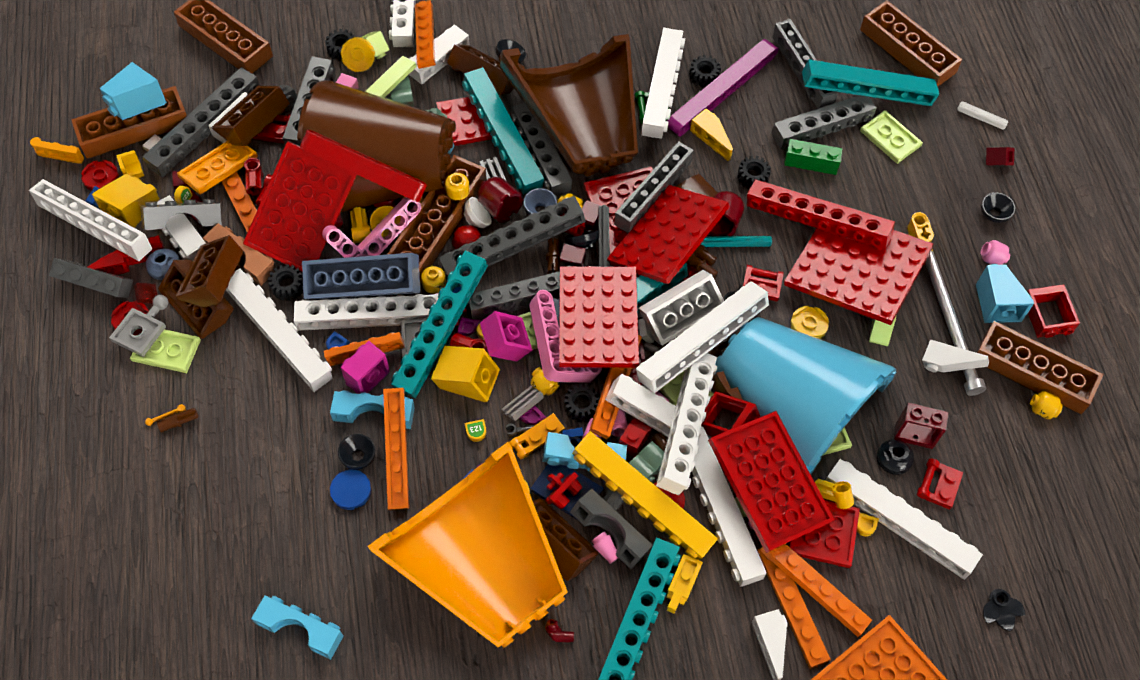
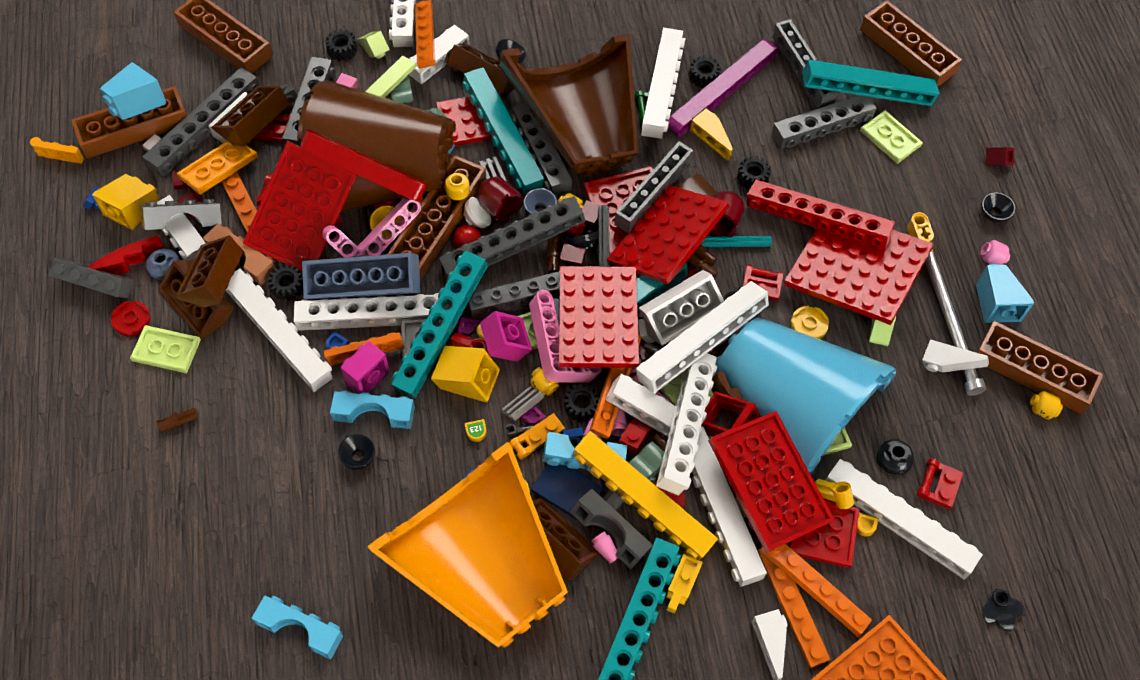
white brick [29,179,152,261] -> none
red tile [81,160,119,191] -> none
light grey plate [109,295,169,357] -> none
yellow panel [116,150,144,178] -> none
clear red plate [134,283,157,304] -> none
light orange hinge [145,404,186,426] -> none
yellow tile [174,186,193,204] -> none
red piece [244,158,264,196] -> none
blue tile [330,469,371,510] -> none
yellow tile [341,37,375,72] -> none
yellow piece [350,207,371,244] -> none
orange plate [383,388,409,511] -> none
yellow head [421,266,446,294] -> none
red hips [545,472,583,509] -> none
dark red arm [545,619,574,643] -> none
green brick [784,139,843,175] -> none
dark red window [894,403,949,449] -> none
white axle [957,101,1008,130] -> none
red window [1027,284,1080,338] -> none

